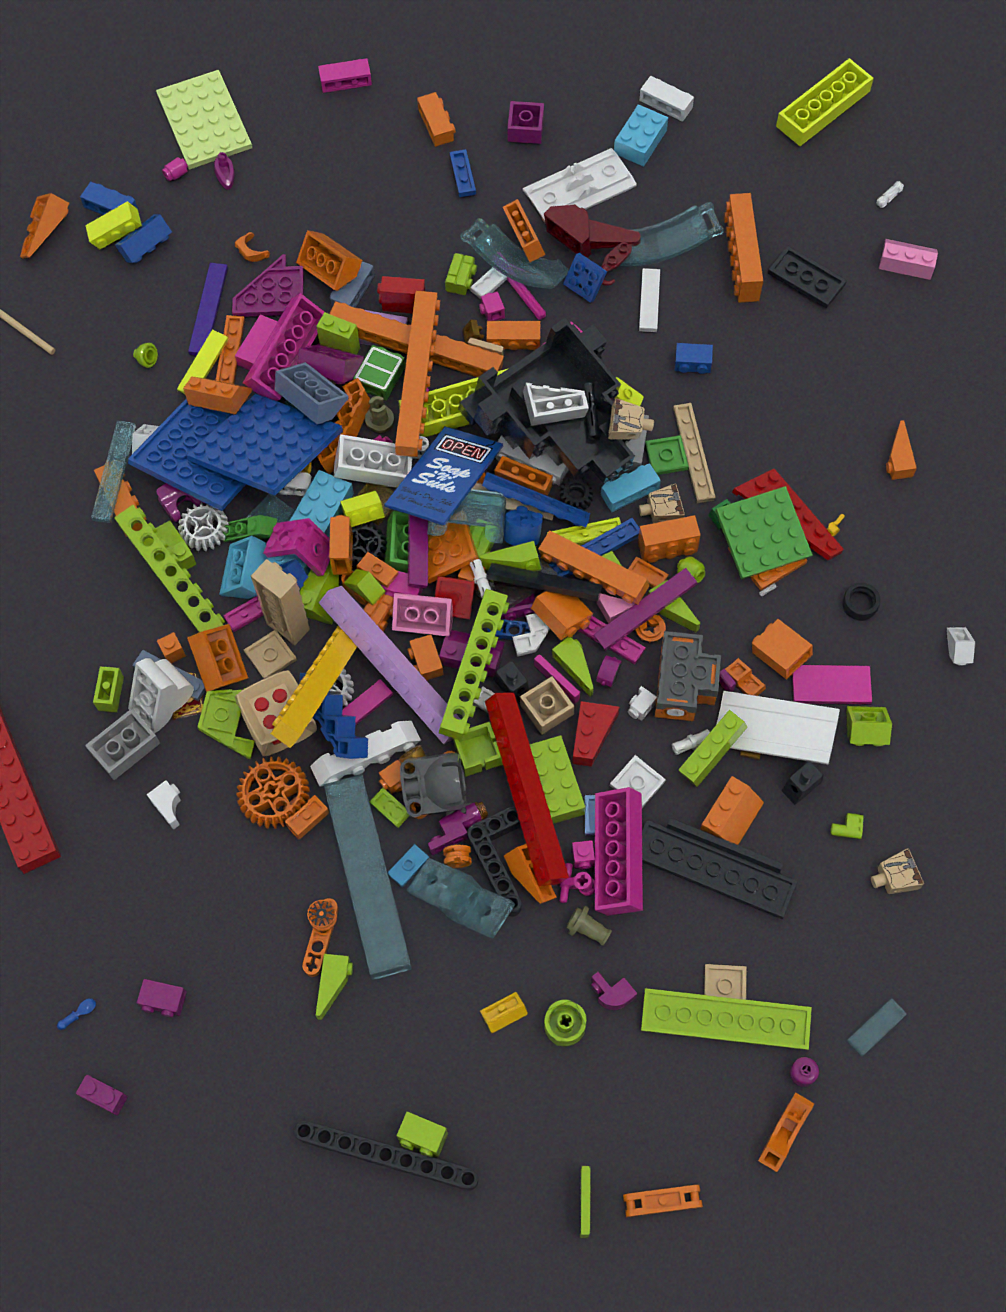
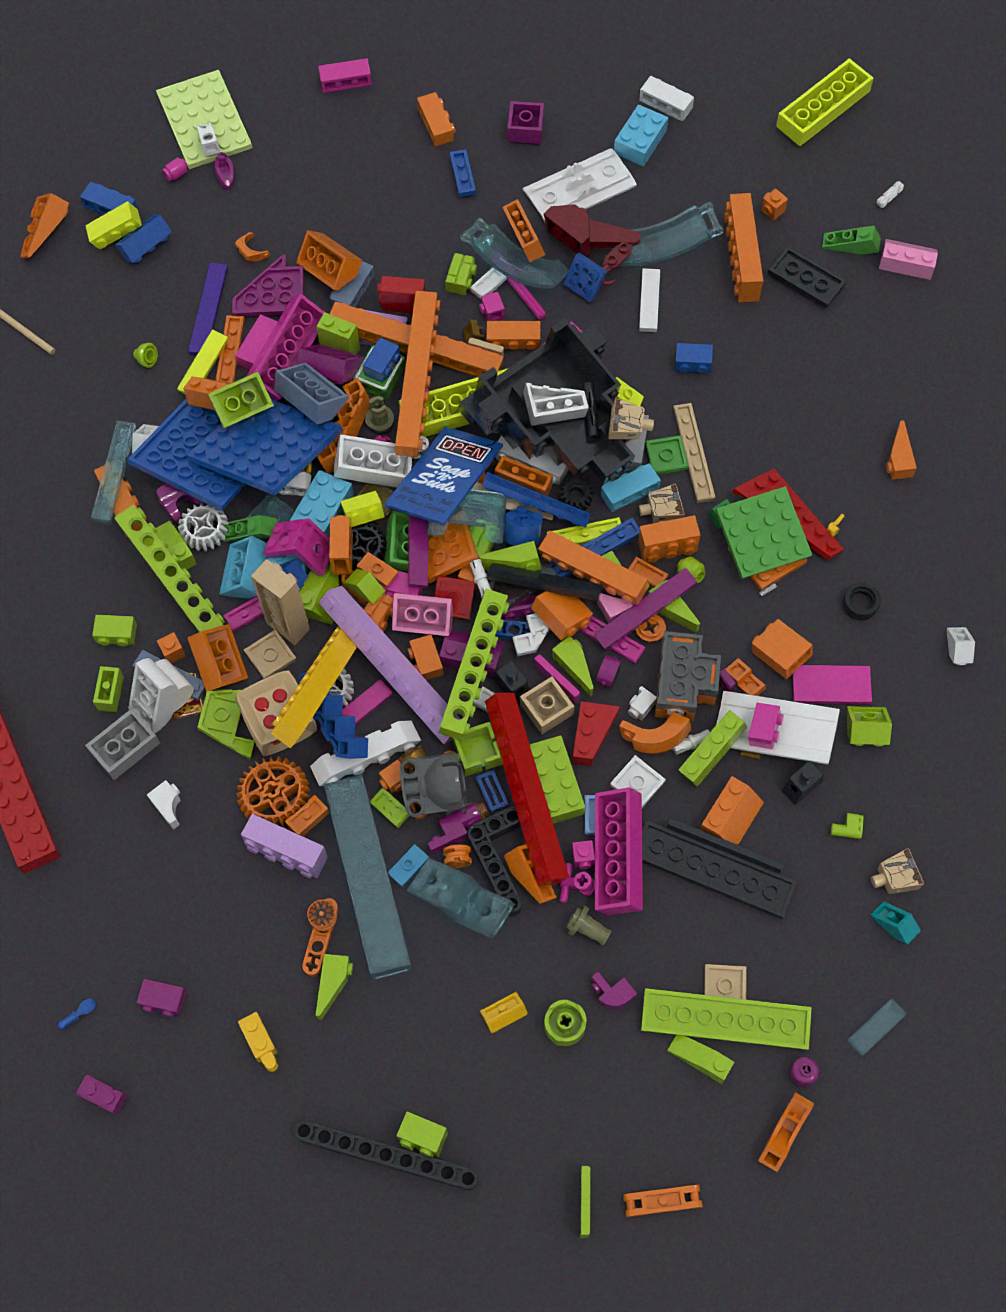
none -> lime brick [92,615,137,647]
none -> white leg [197,122,220,157]
none -> lime slope [208,372,274,428]
none -> yellow hinge [238,1012,279,1073]
none -> lavender brick [241,814,328,878]
none -> blue brick [362,338,401,383]
none -> blue tile [475,770,509,813]
none -> orange arch [619,712,691,754]
none -> lime slope [667,1035,734,1084]
none -> dark pink brick [748,702,784,750]
none -> orange brick [761,188,788,221]
none -> bright green slope [822,225,881,255]
none -> teal slope [871,901,921,945]

